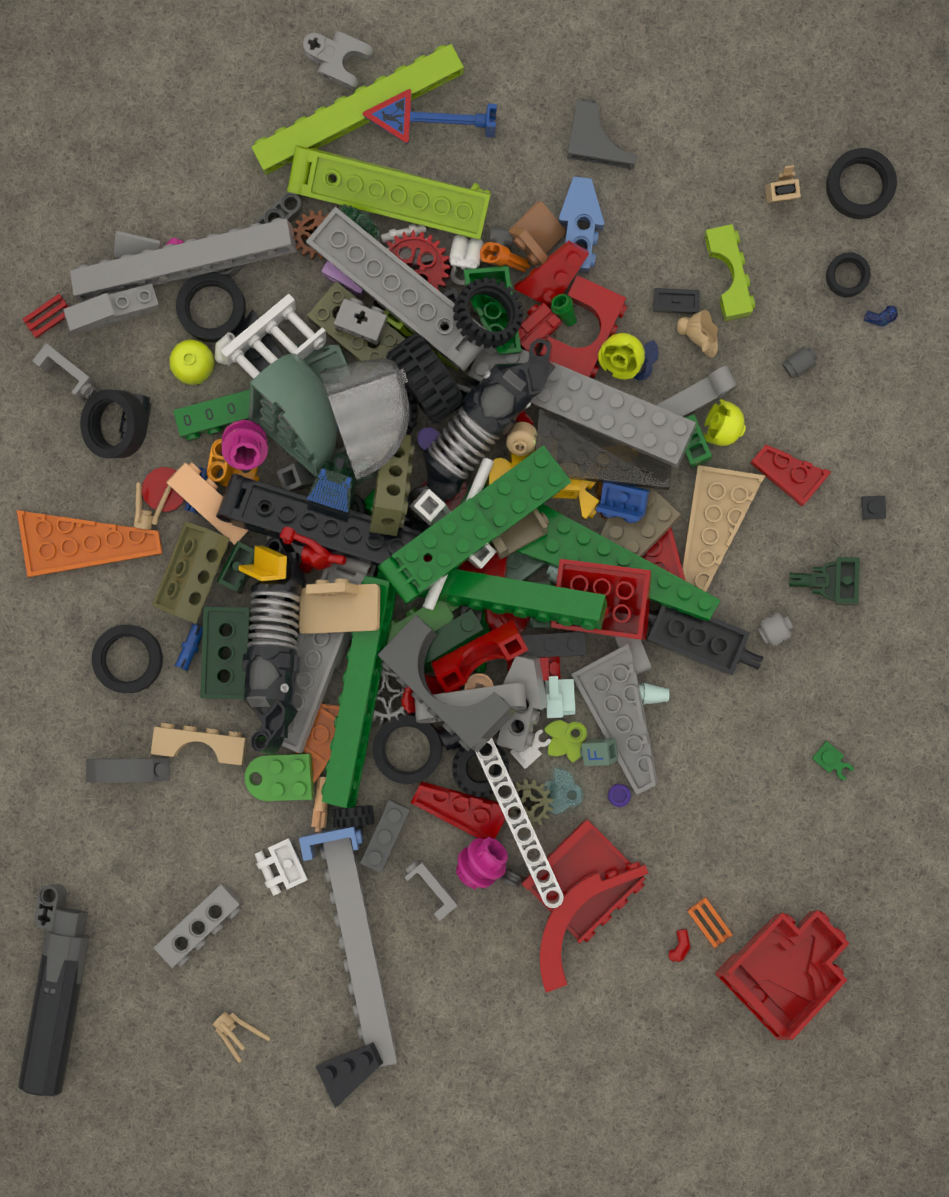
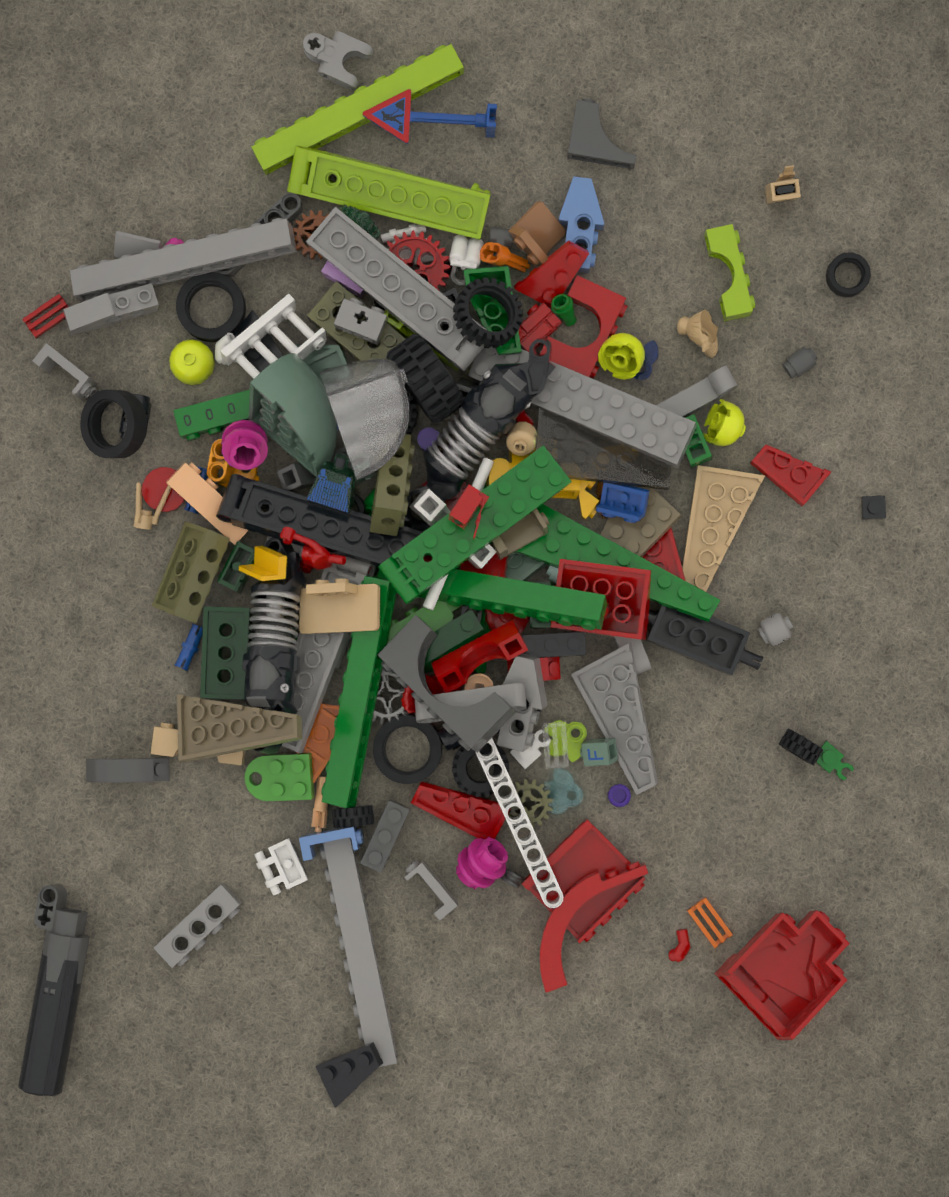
orange wing [17,510,163,577] -> none
black tyre [92,625,163,693] -> none
tan plant [212,1011,271,1063] -> none
light aqua piece [545,676,575,718] -> none
light aqua cone [639,682,669,705] -> none
black plate [653,288,700,314] -> none
dark green brick [789,557,860,606] -> none
black tyre [826,148,897,219] -> none
clear blue arm [864,305,898,327] -> none
none -> dark tan wing [177,694,302,762]
none -> red piece [449,484,489,539]
none -> clear tile [542,721,569,769]
none -> black tyre [779,728,823,766]

